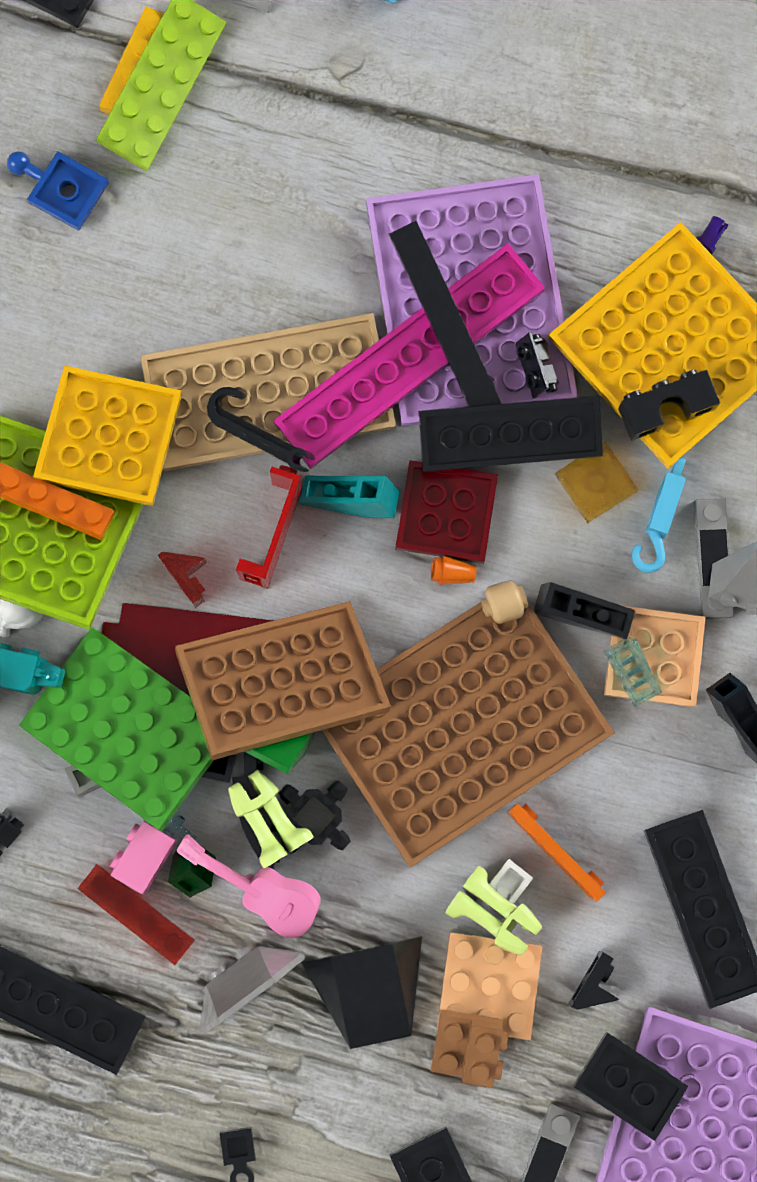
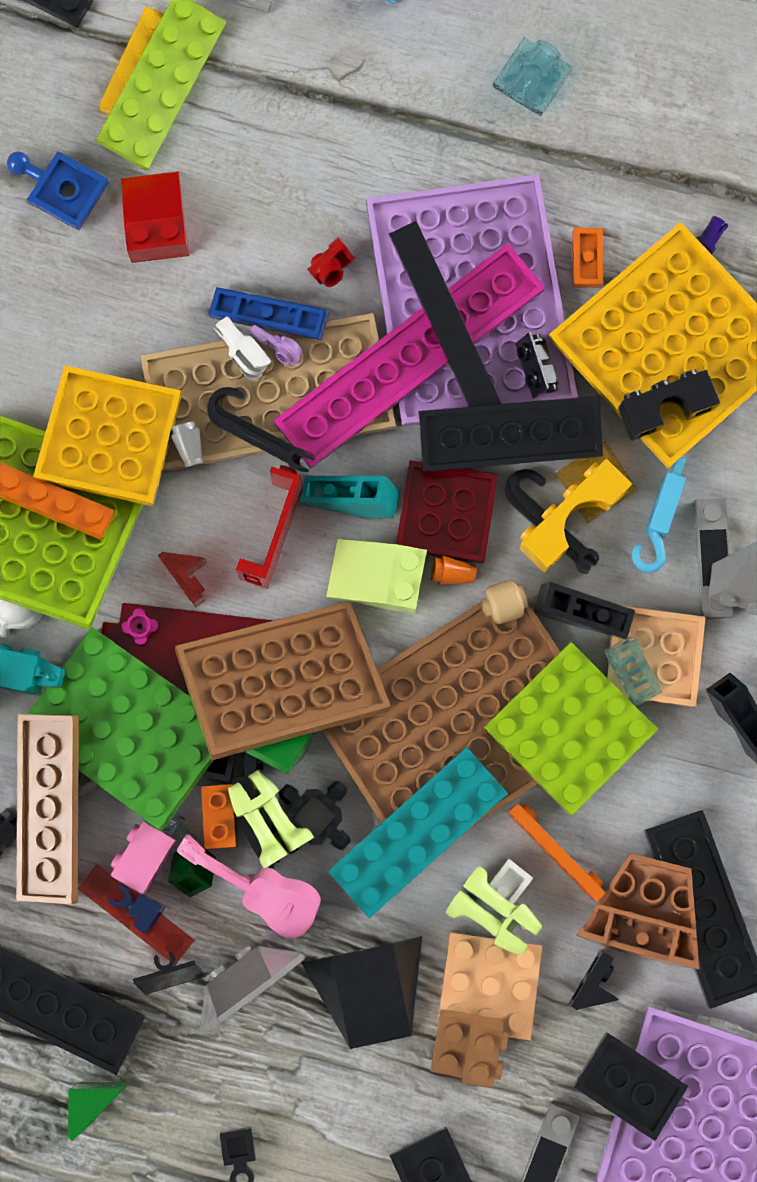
none -> plate [16,714,79,904]
none -> green slope [68,1082,127,1141]
none -> dark blue piece [108,885,166,934]
none -> red slope [121,171,189,263]
none -> dark pink plate [122,608,158,645]
none -> black piece [133,951,205,995]
none -> light grey cone [170,421,203,468]
none -> orange brick [201,784,238,850]
none -> blue plate [208,287,329,341]
none -> white arm [214,317,271,382]
none -> lavender plate [249,325,303,366]
none -> red plate [307,237,356,287]
none -> yellowish green slope [326,539,427,614]
none -> teal plate [328,747,508,919]
none -> lime plate [484,642,658,816]
none -> clear light blue plate [493,37,573,116]
none -> black piece [505,469,600,574]
none -> yellow arch [519,459,632,574]
none -> orange plate [572,228,603,288]
none -> nougat wedge [576,853,699,969]

